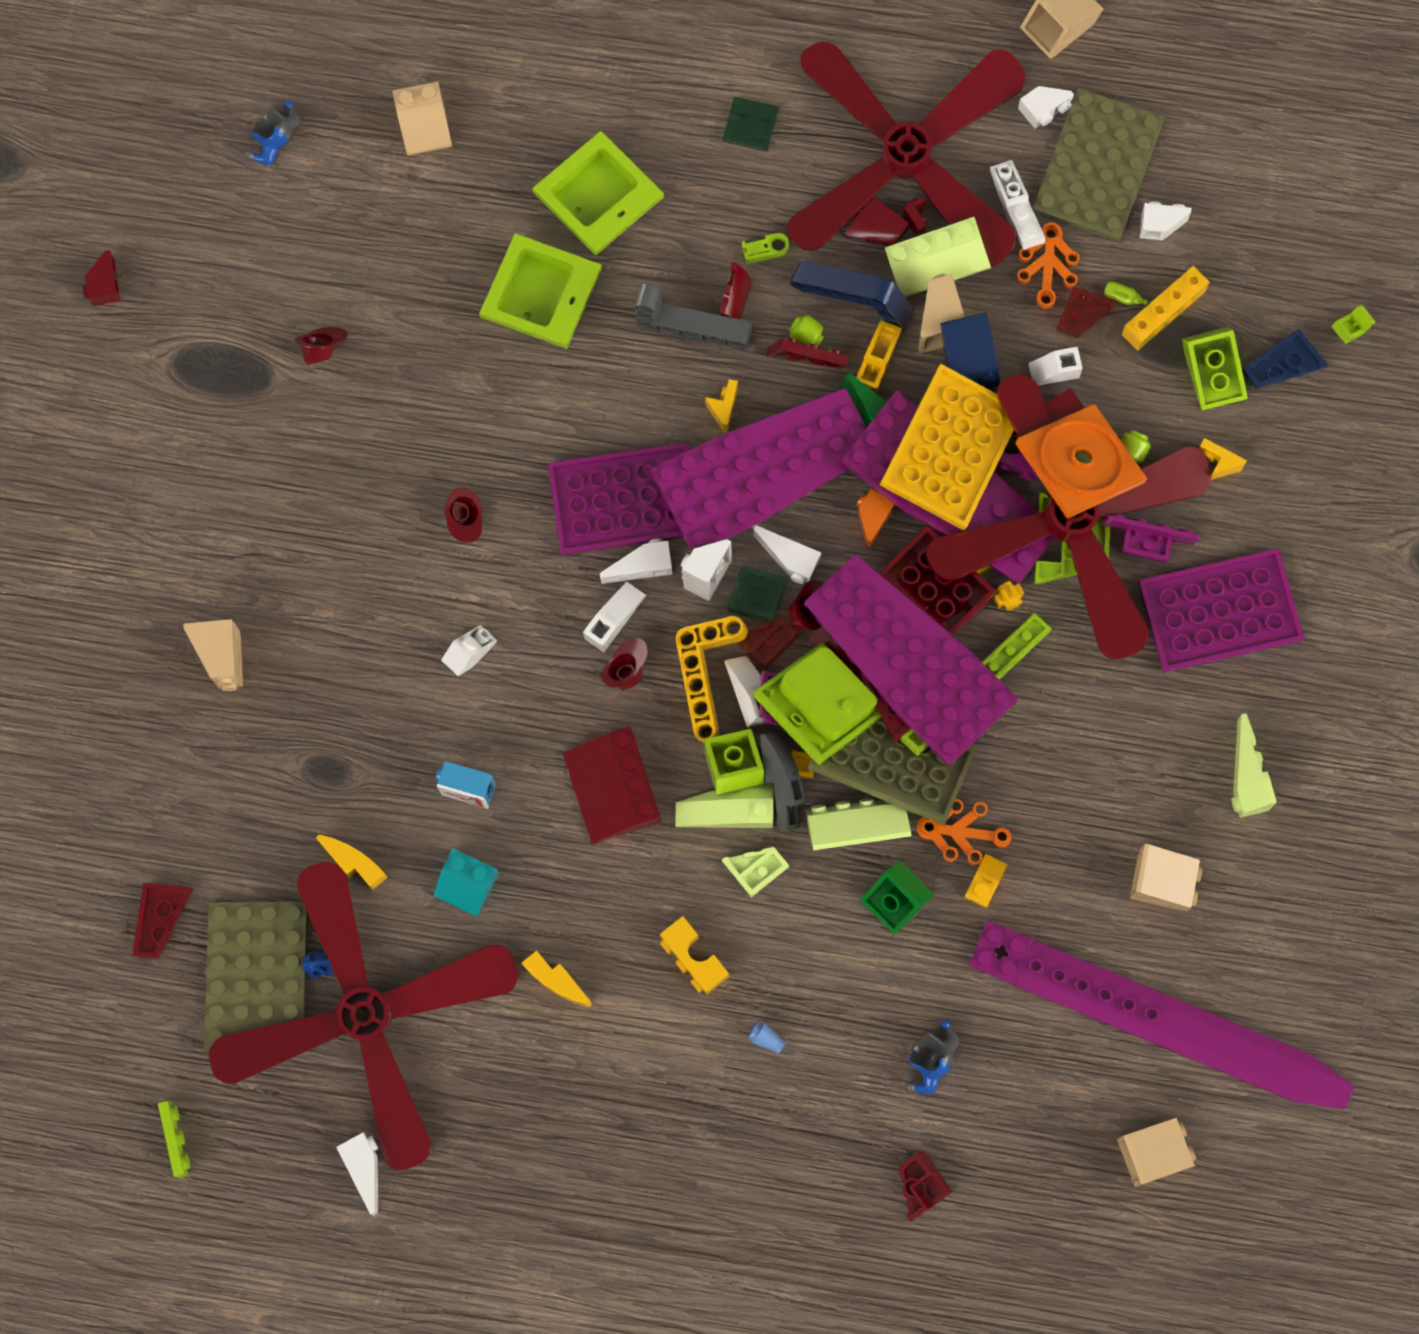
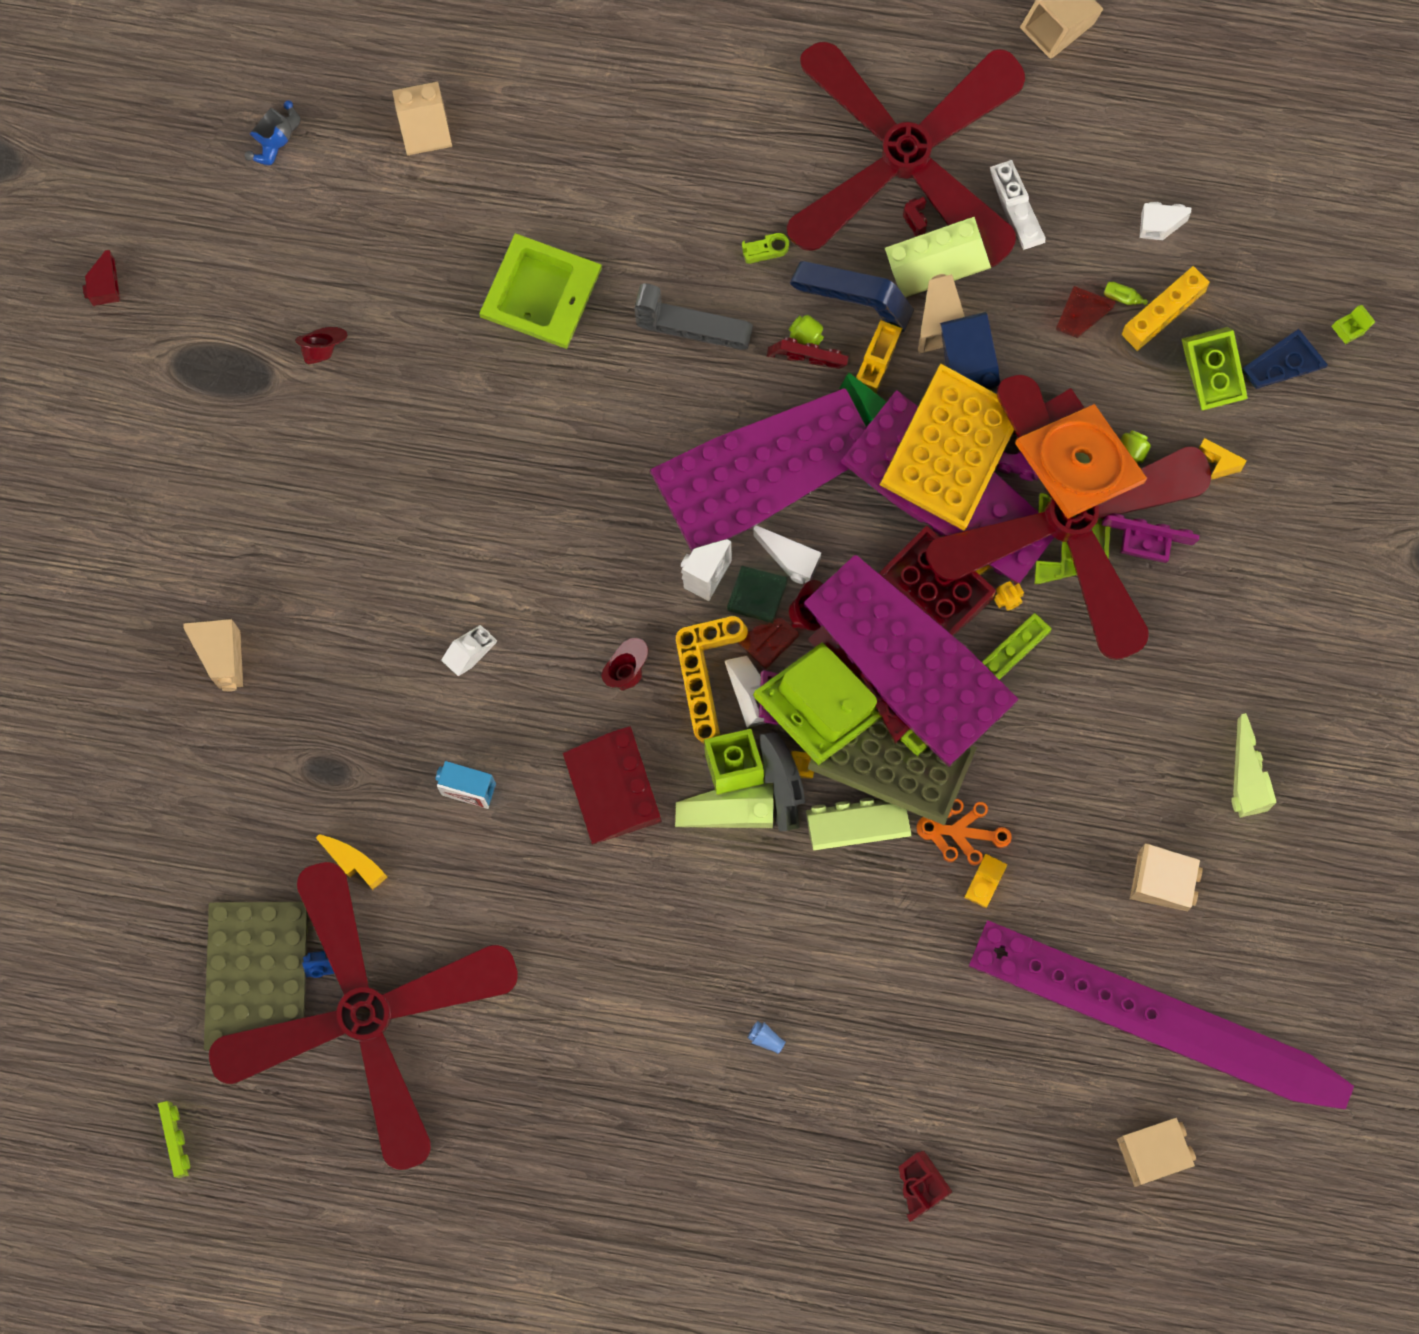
dark red wing [132,883,193,959] -> none
white slope [336,1133,378,1215] -> none
teal slope [433,848,499,917] -> none
dark red piece [444,488,482,543] -> none
yellow slope [521,951,592,1008] -> none
lime piece [532,131,664,255] -> none
magenta plate [548,442,690,556] -> none
white slope [583,582,646,652] -> none
white slope [600,539,672,584] -> none
yellow arch [659,916,729,995] -> none
yellow slope [705,379,738,432] -> none
dark red slope [720,262,752,320] -> none
yellowish green wing [722,847,789,898] -> none
clear green plate [723,97,779,152] -> none
dark red slope [844,197,909,246] -> none
orange slope [857,489,895,548] -> none
green slope [860,860,934,935] -> none
dark grey piece [905,1020,959,1095] -> none
orange plant [1017,223,1080,309] -> none
white slope [1018,86,1074,129] -> none
white slope [1028,347,1082,386] -> none
olive plate [1032,88,1165,242] -> none
magenta plate [1138,548,1304,673] -> none

